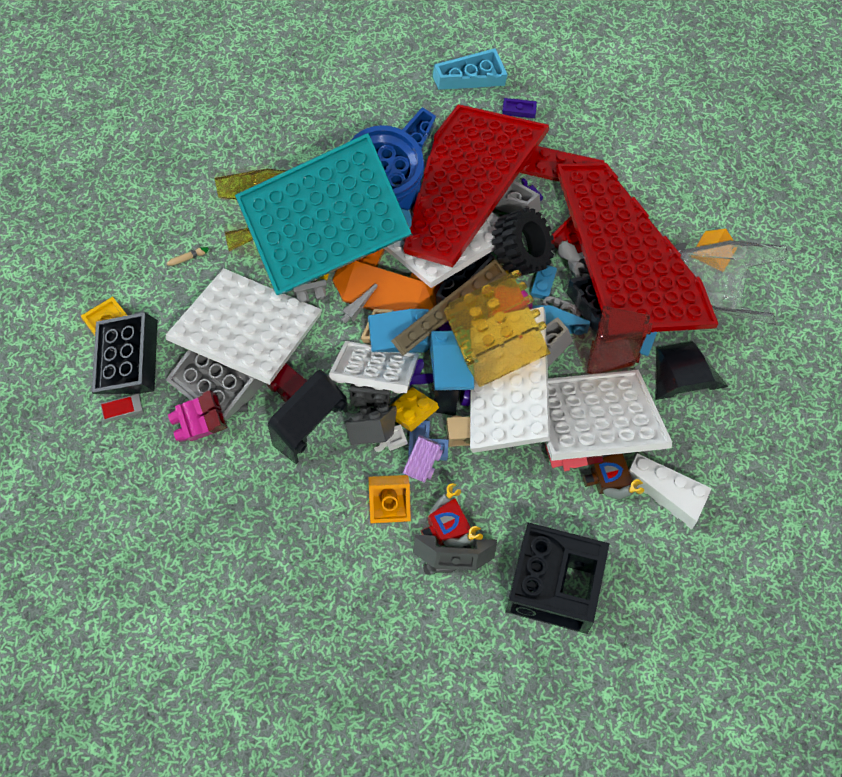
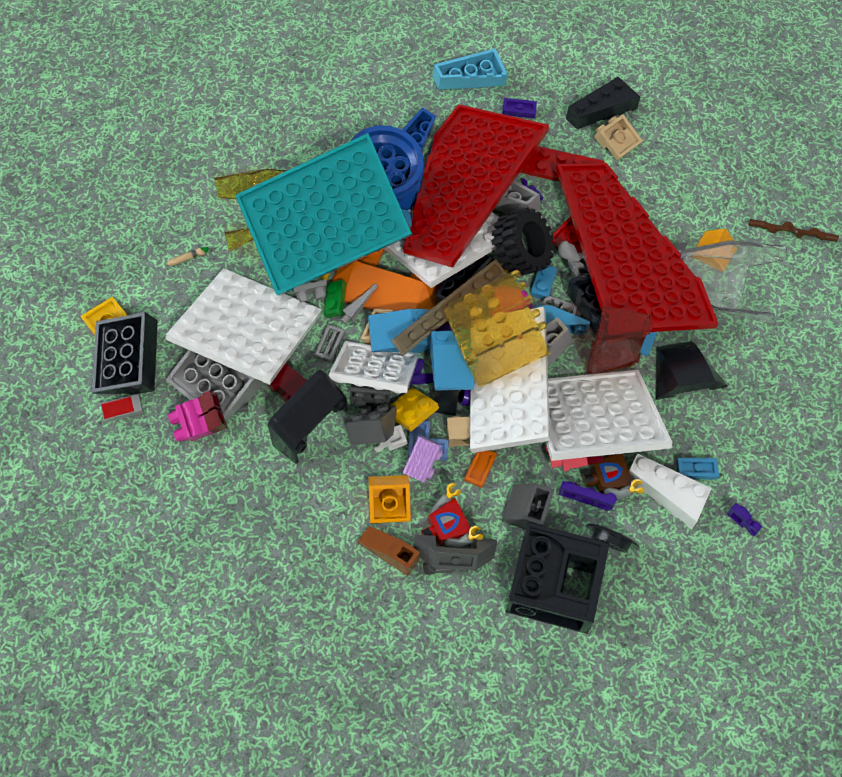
none -> light grey tile [314,325,345,364]
none -> green plate [324,279,347,318]
none -> dark orange slope [357,526,420,576]
none -> orange tile [464,450,498,488]
none -> dark grey slope [502,483,555,529]
none -> dark purple plate [558,481,617,511]
none -> black wedge [566,77,640,129]
none -> black wheel [585,523,640,553]
none -> tan plate [594,114,643,160]
none -> dark azure plate [676,458,719,480]
none -> dark purple plate [727,503,763,536]
none -> reddish brown piece [748,219,839,242]

